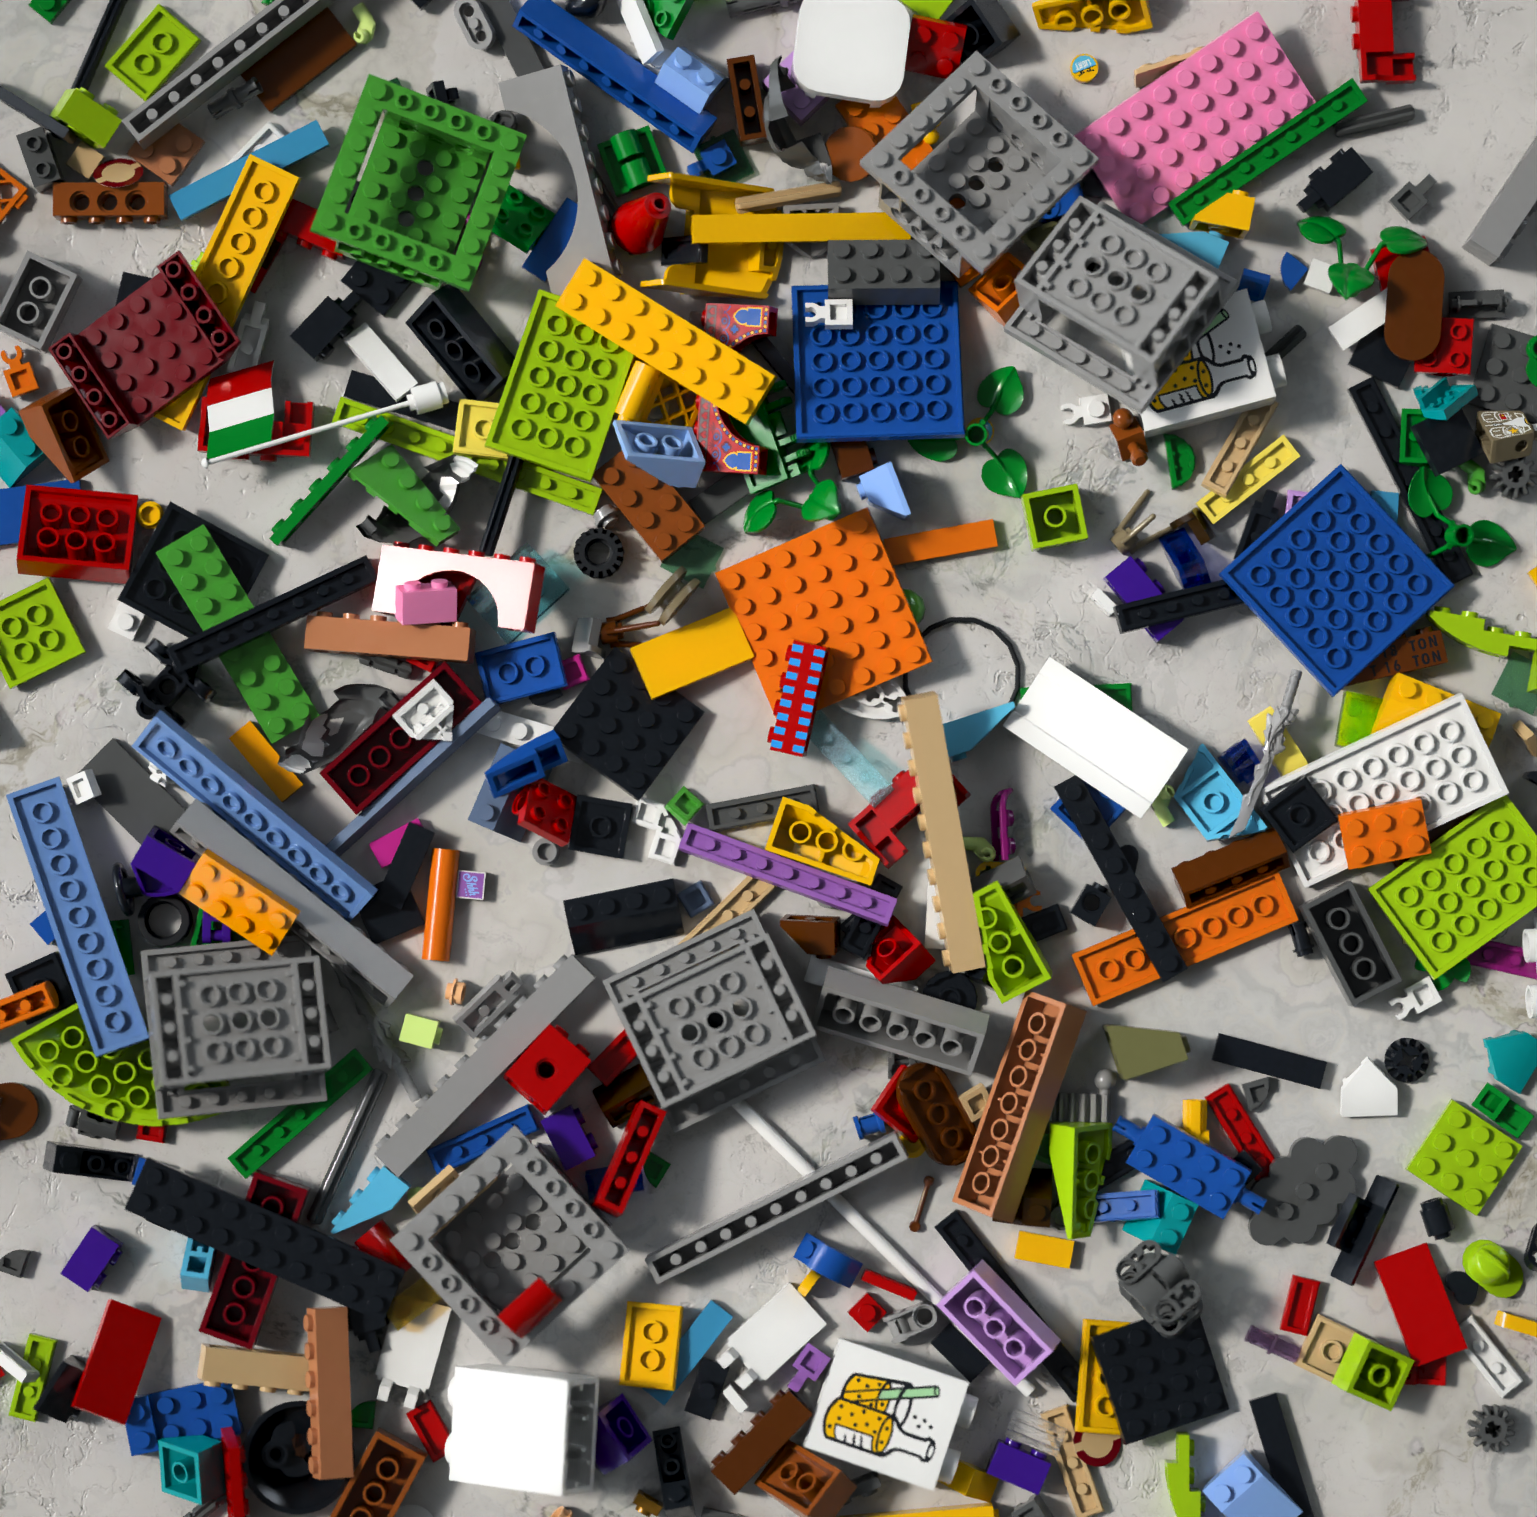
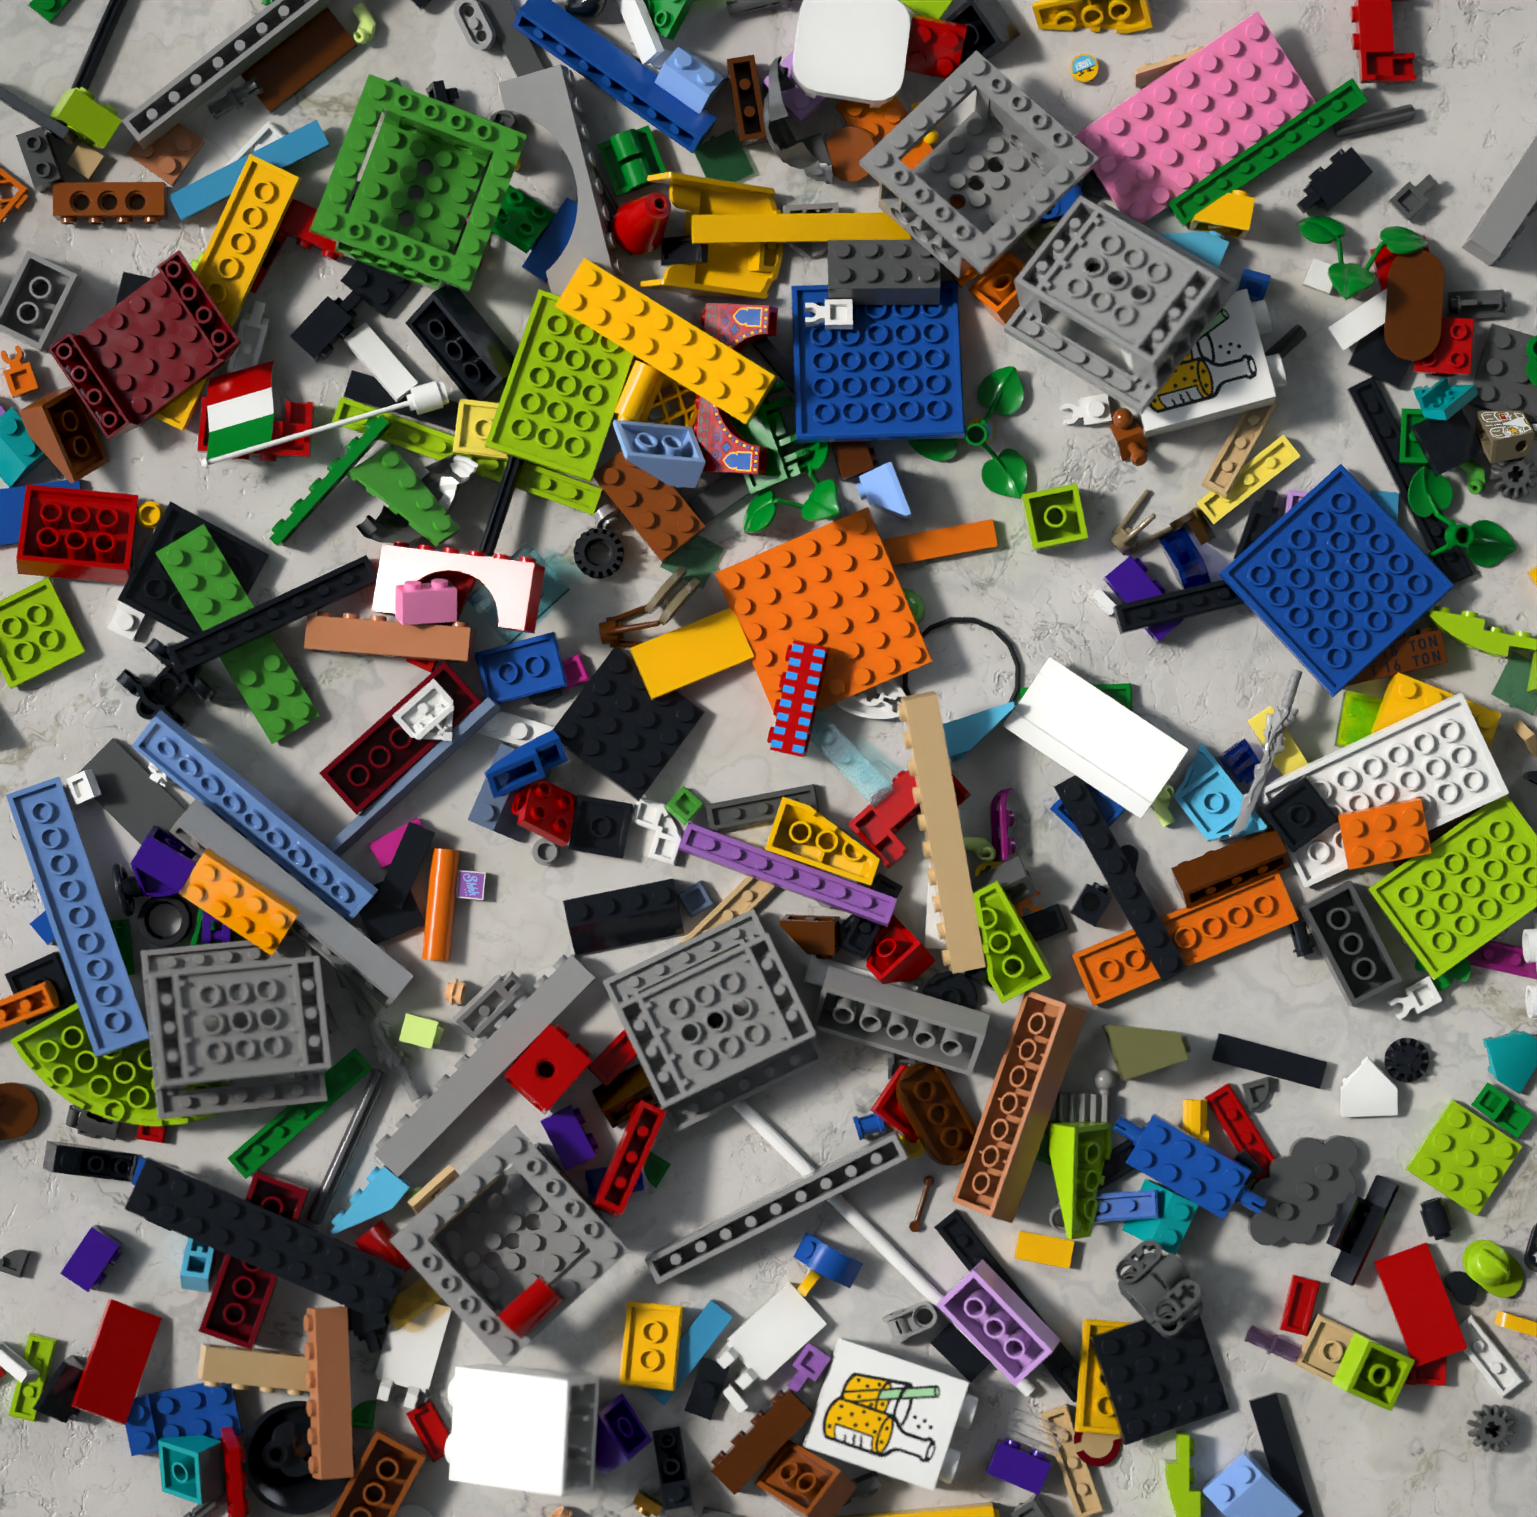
sticker [93,159,143,187] -> none
lime tile [105,4,202,102] -> none
light orange tile [229,721,304,803] -> none
dark grey animal [278,684,400,774] -> none
dark grey axle [359,655,413,679] -> none
blue tile [426,1104,540,1175] -> none
light grey tile [571,617,606,659] -> none
blue plate [687,139,737,178] -> none
tan axle [735,180,842,214] -> none
red plate [847,1292,887,1332] -> none
red tile [861,1268,917,1302] -> none
yellow slope [938,1459,999,1503] -> none
tan plate [958,1083,989,1123] -> none
dark brown slope [992,1168,1052,1227] -> none
green tile [1163,434,1196,489] -> none
blue tile [1280,252,1308,291] -> none

